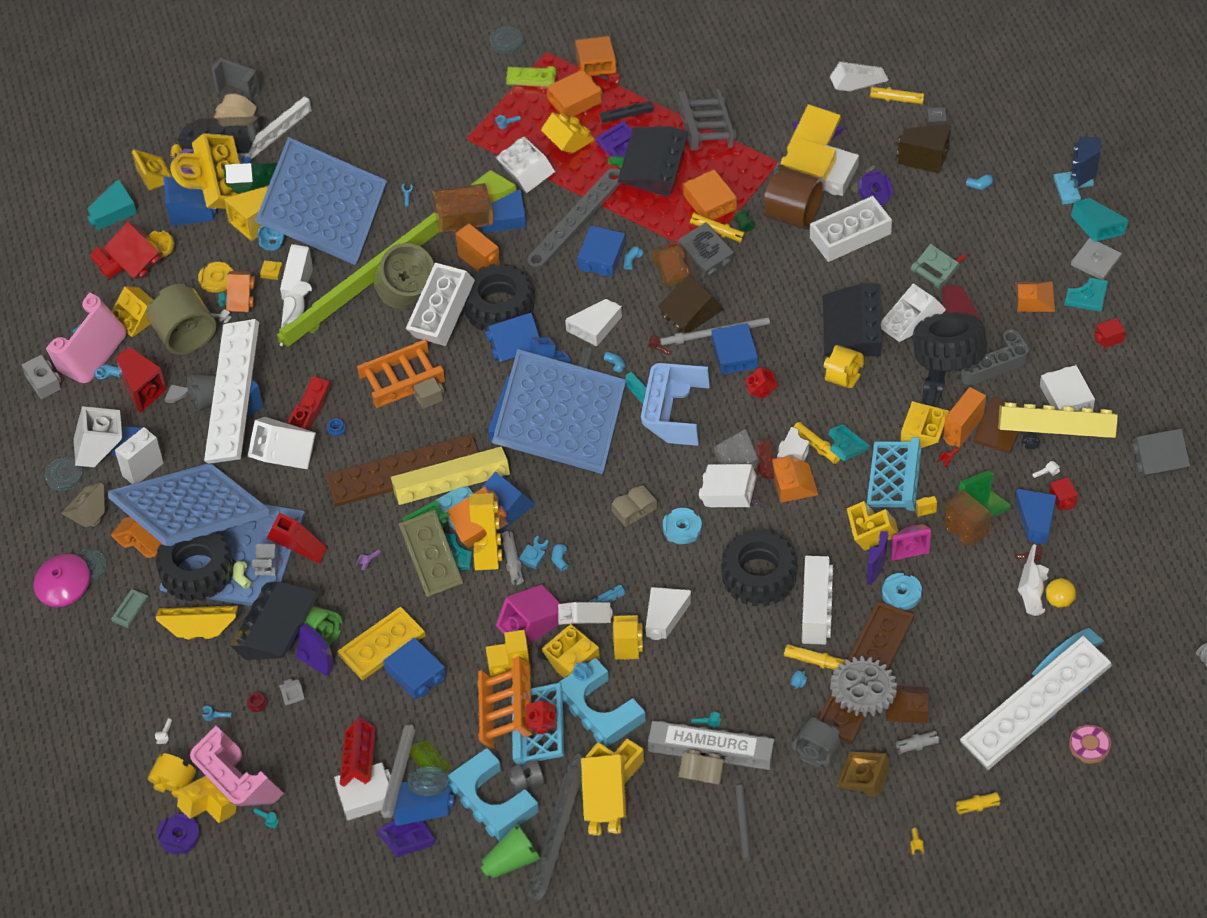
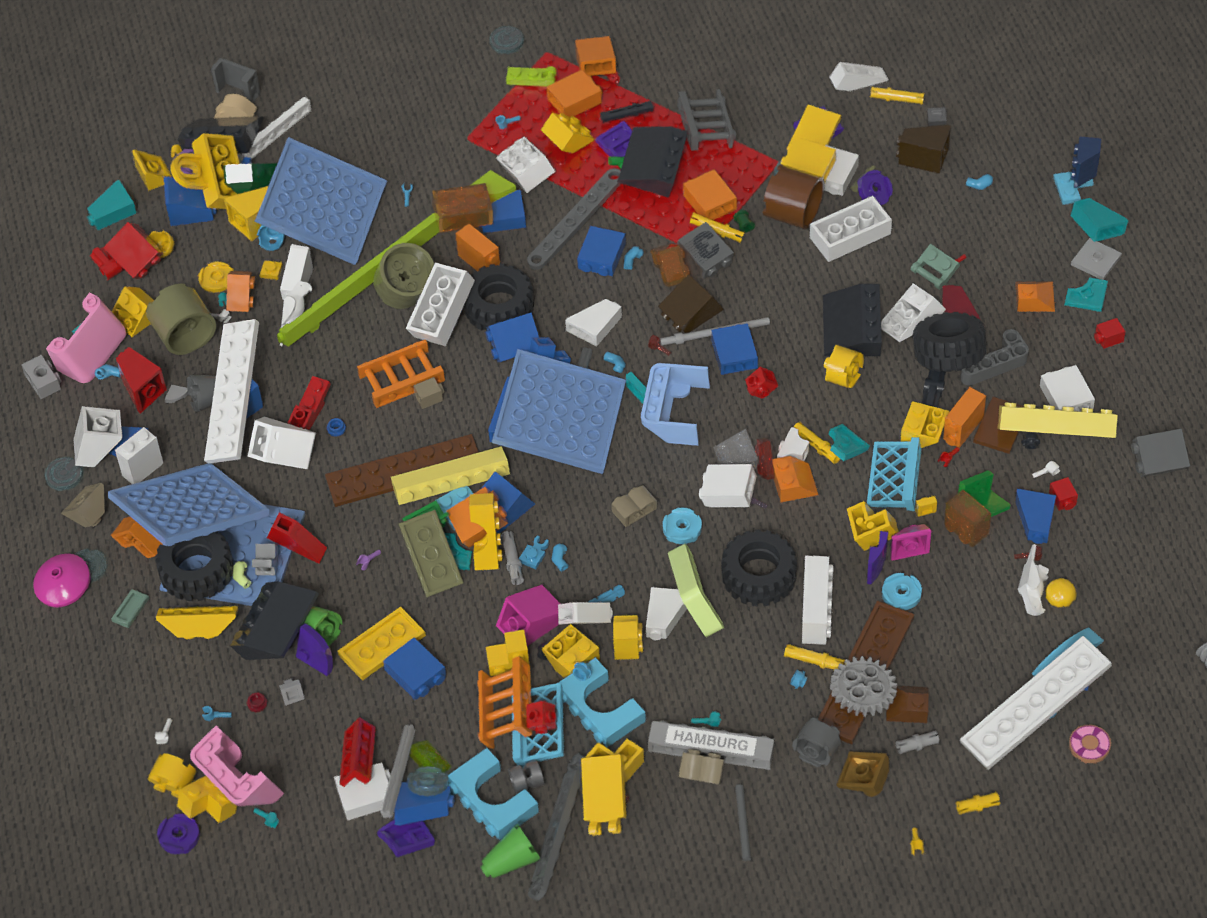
none -> yellowish green beam [668,543,724,637]

